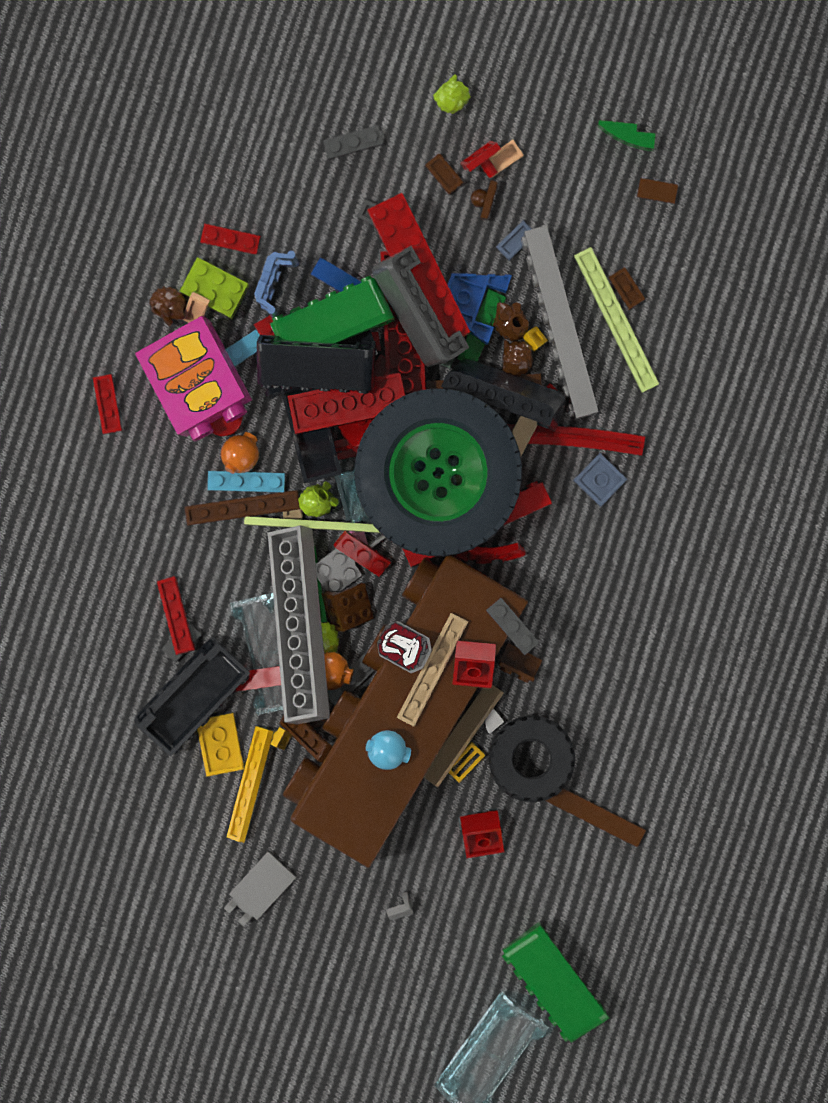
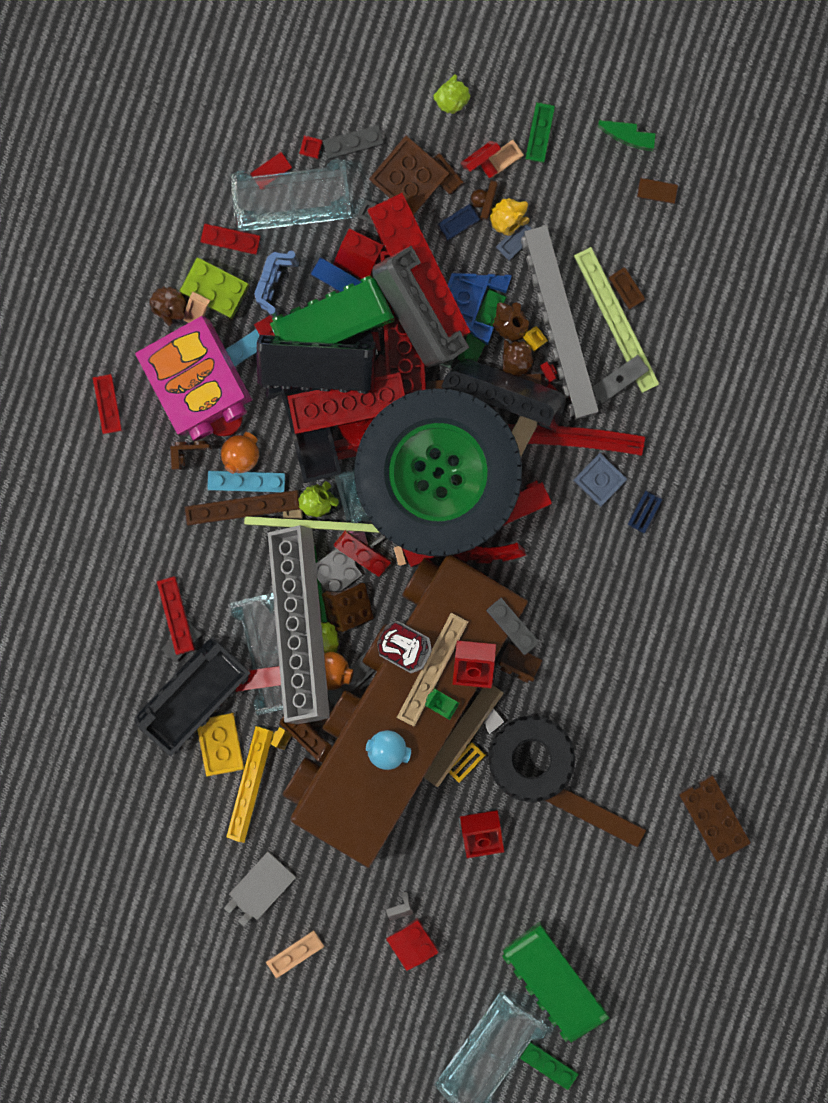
none -> reddish brown bracket [170,441,212,471]
none -> windscreen [230,159,352,231]
none -> red tile [250,152,292,190]
none -> light nougat tile [266,930,324,979]
none -> red tile [299,135,323,159]
none -> red slope [333,228,384,279]
none -> reddish brown plate [369,135,450,215]
none -> red slope [386,918,439,971]
none -> light nougat tile [394,546,406,566]
none -> green bracket [425,689,460,720]
none -> dark blue tile [438,204,480,241]
none -> yellow animal [490,198,530,236]
none -> green plate [520,1041,579,1090]
none -> green plate [525,102,555,163]
none -> red plate [540,362,557,383]
none -> dark grey tile [592,354,649,403]
none -> dark blue tile [627,491,662,533]
none -> reddish brown piece [678,774,750,862]

